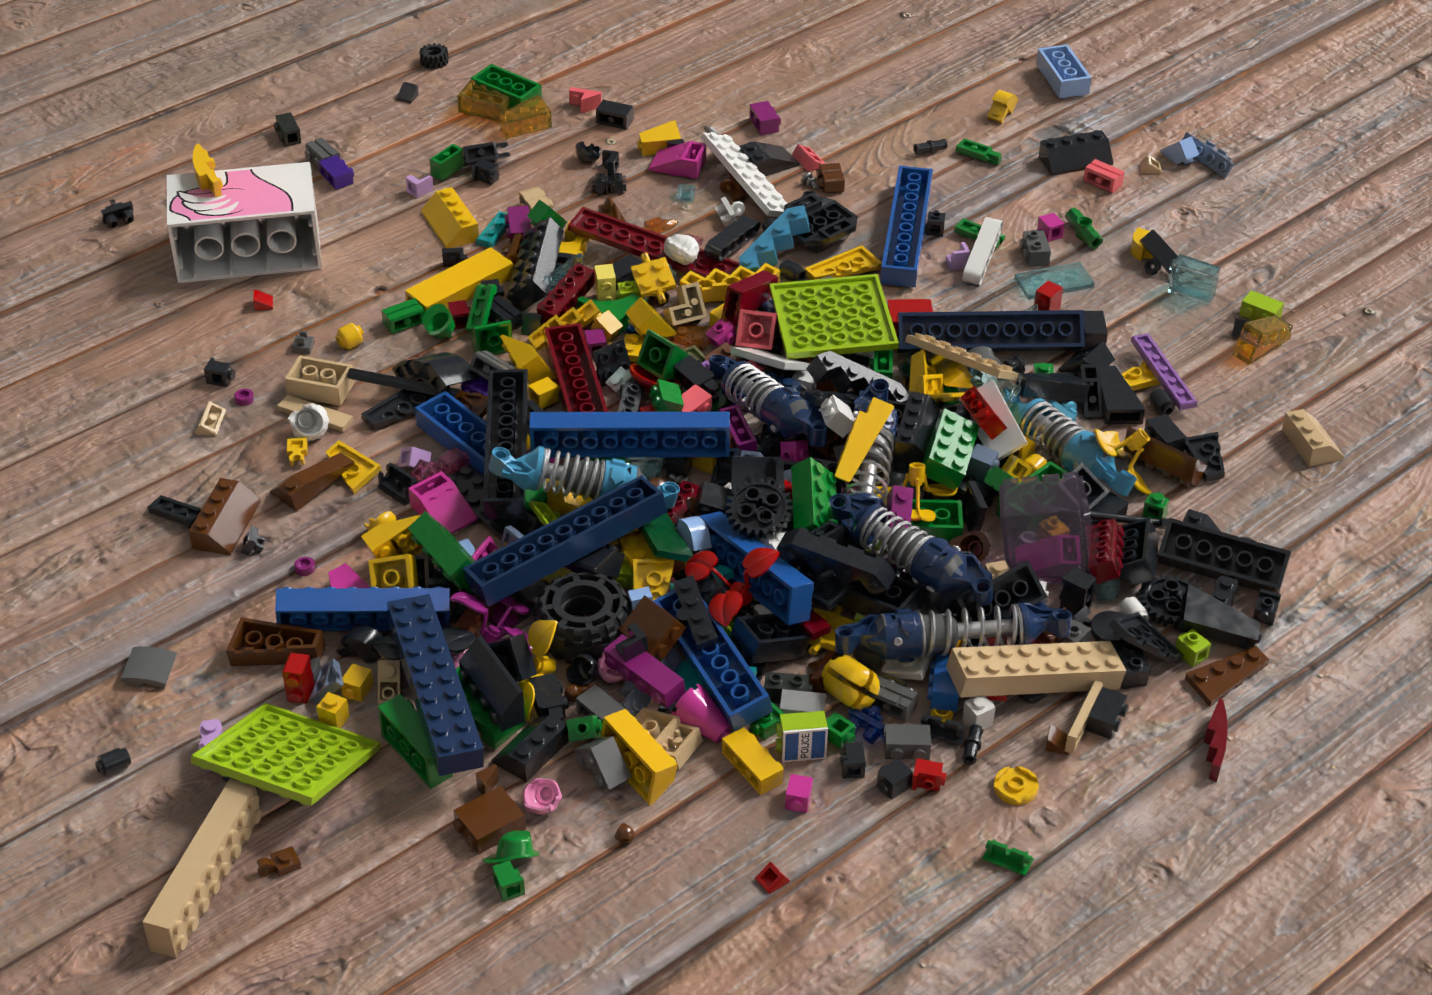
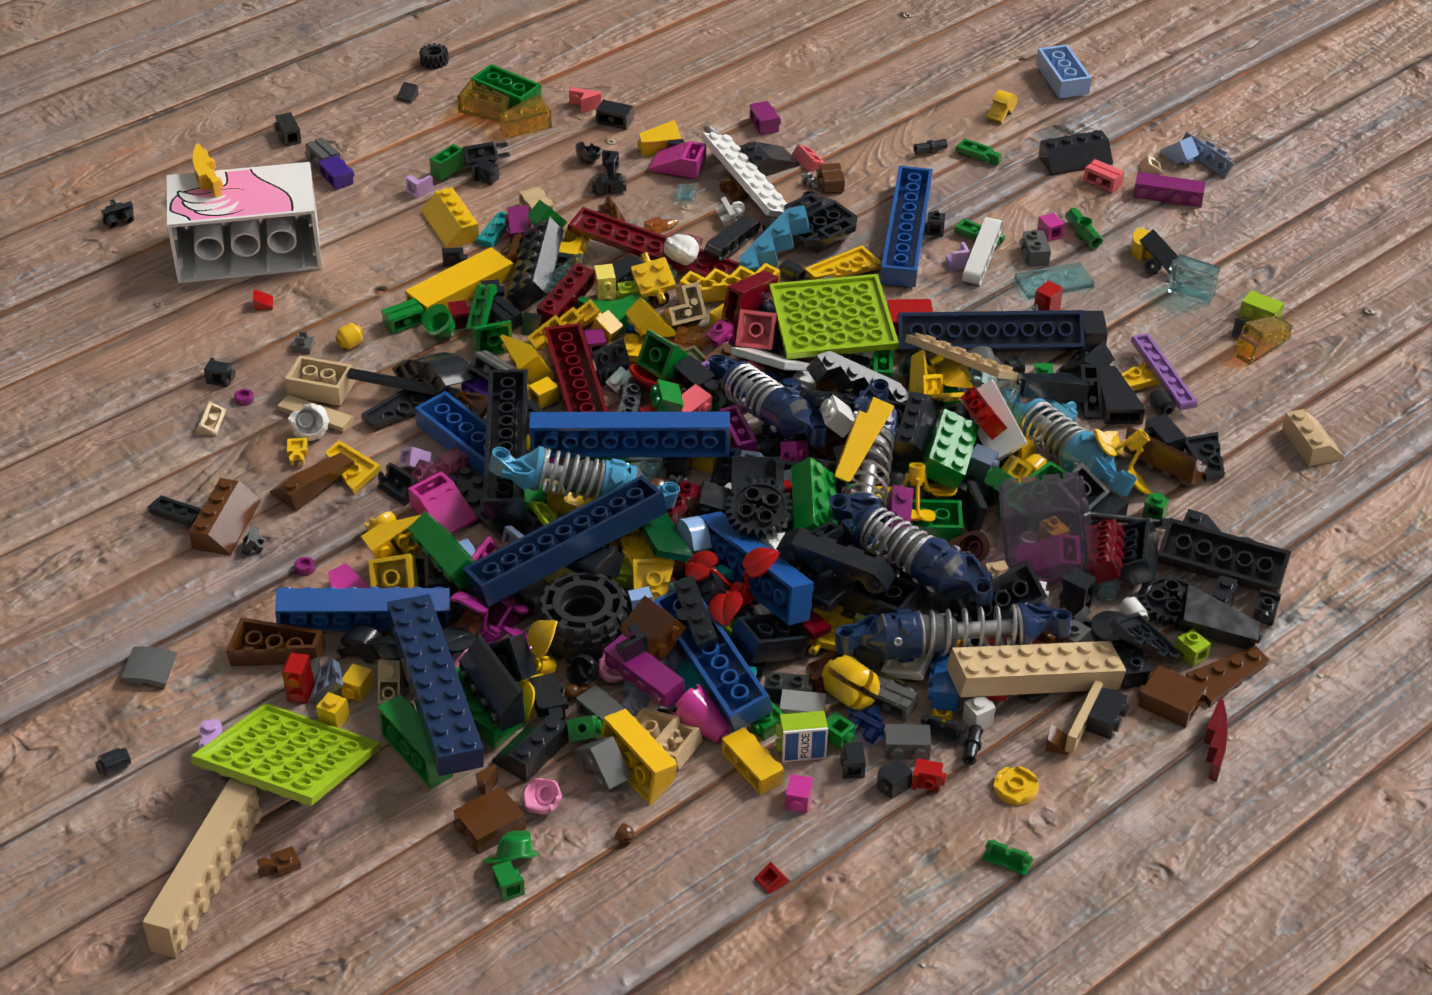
none -> magenta brick [1133,172,1206,207]
none -> reddish brown brick [1137,665,1207,728]

